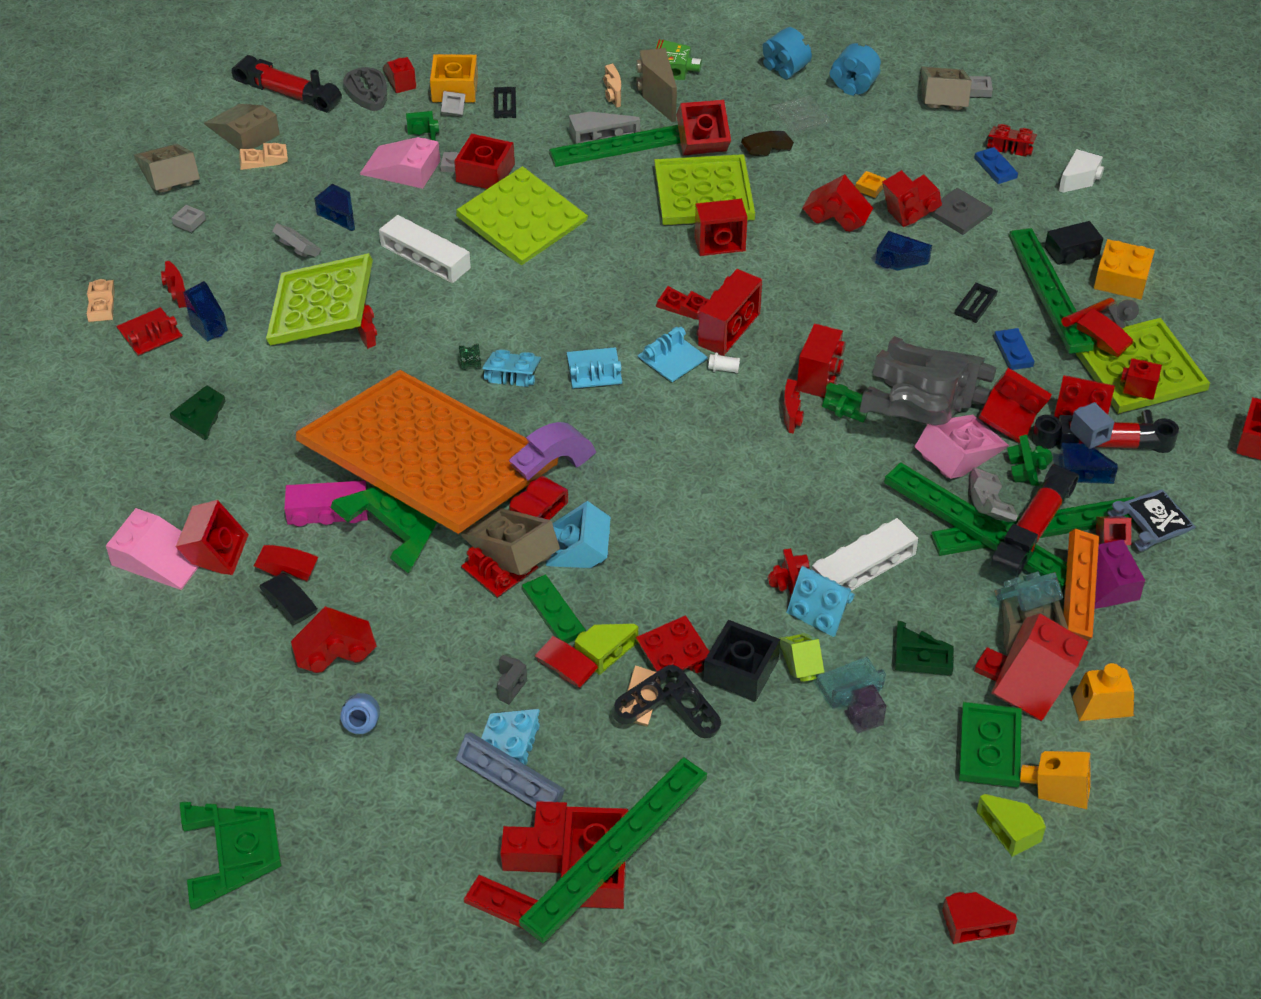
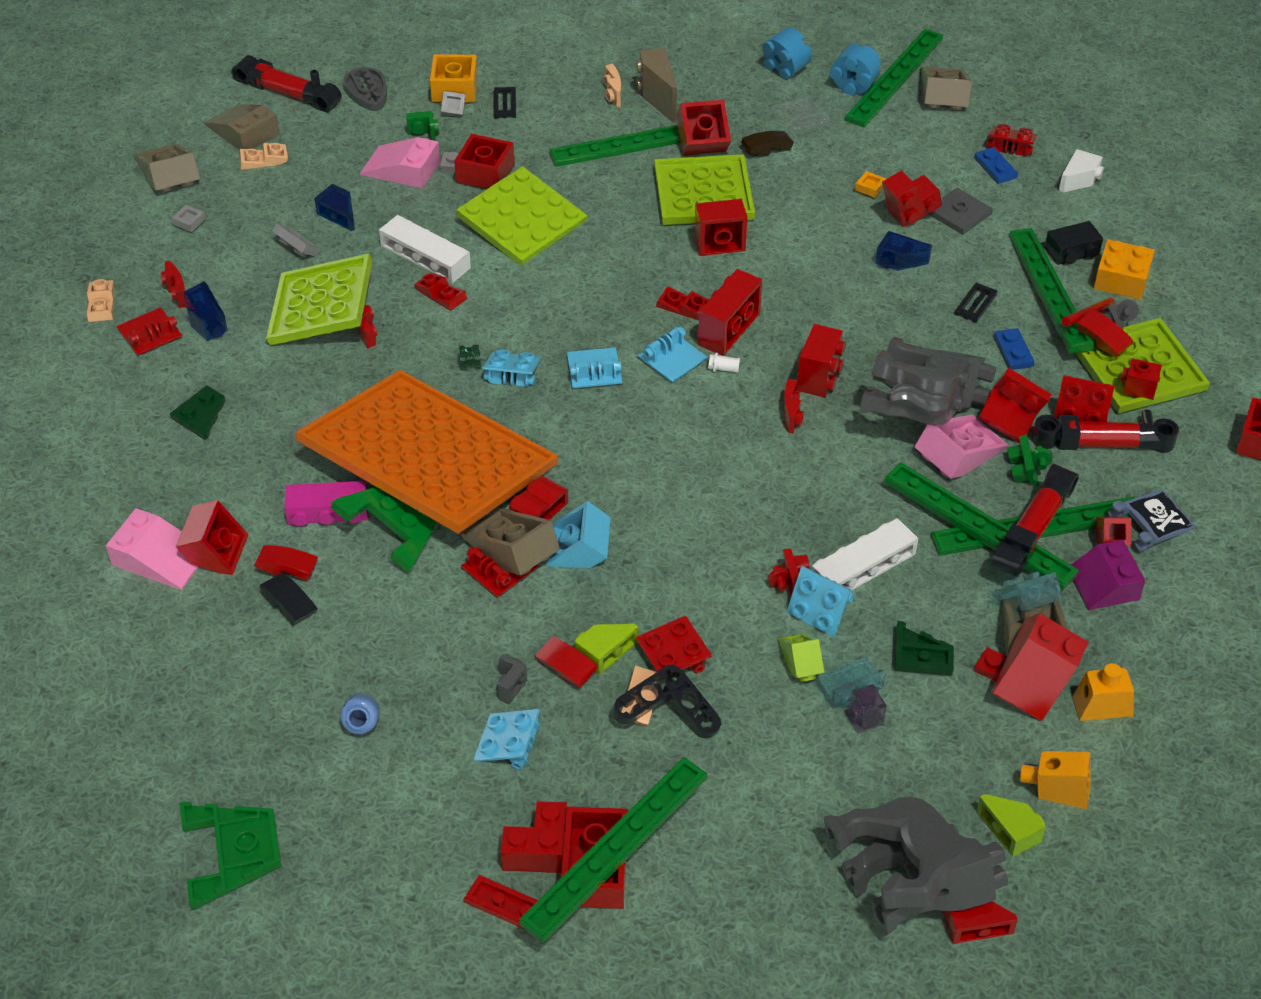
red brick [291,606,377,673] -> none
red slope [383,57,416,93] -> none
sand blue tile [456,732,565,809] -> none
medium lavender arch [509,422,596,480] -> none
green plate [522,574,586,644] -> none
light grey slope [569,112,640,144] -> none
bright green torso [655,39,702,80] -> none
black brick [704,620,781,701] -> none
red brick [802,174,873,232] -> none
green hips [822,382,868,423] -> none
green plate [959,702,1022,788] -> none
light grey plate [969,76,993,97] -> none
light grey slope [971,467,1018,522] -> none
clear blue slope [1058,443,1118,484] -> none
orange plate [1064,529,1099,640] -> none
sand blue brick [1070,402,1115,449] -> none
none -> red slope [414,272,467,311]
none -> dark grey piece [824,796,1008,935]
none -> green tile [845,29,944,128]

